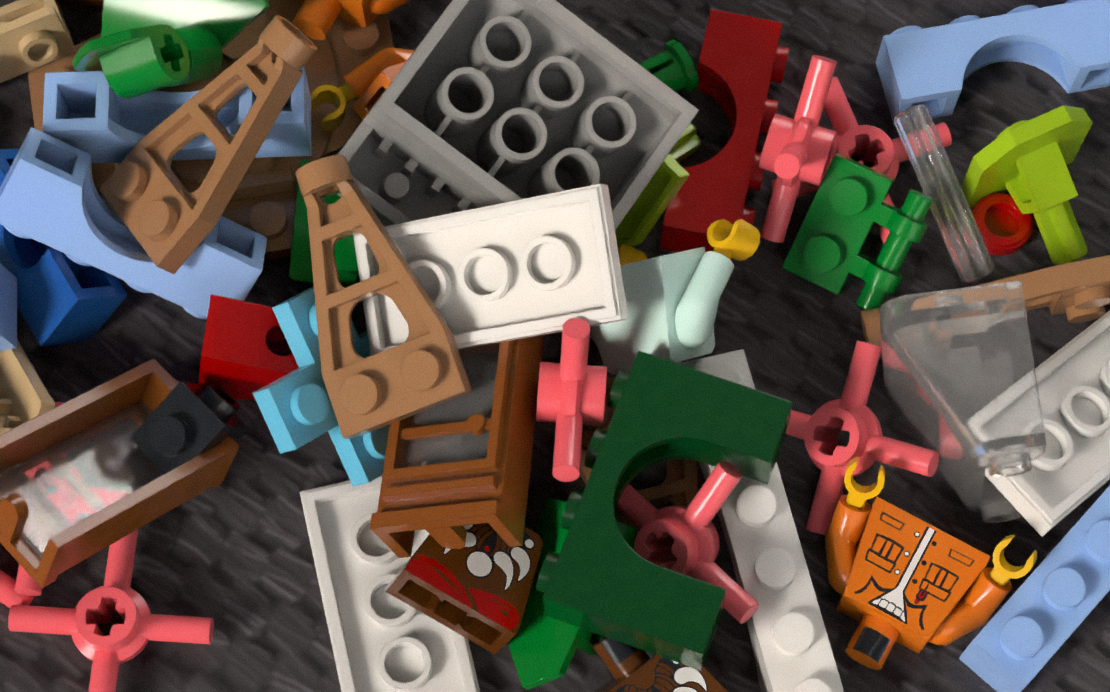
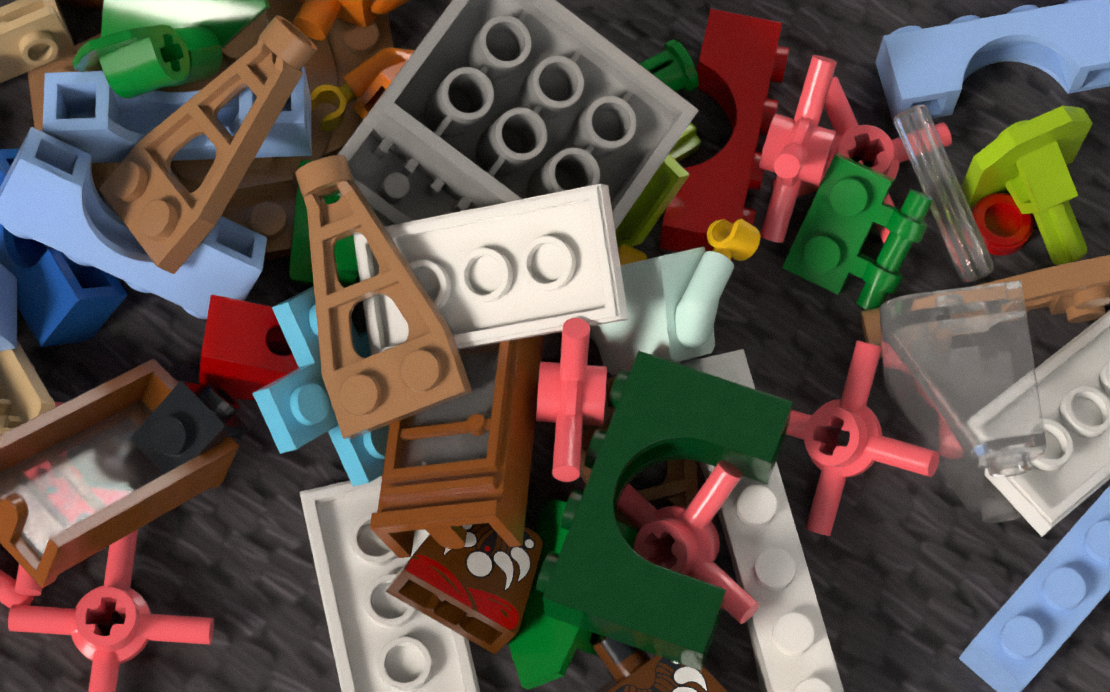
orange torso [825,457,1037,670] -> none

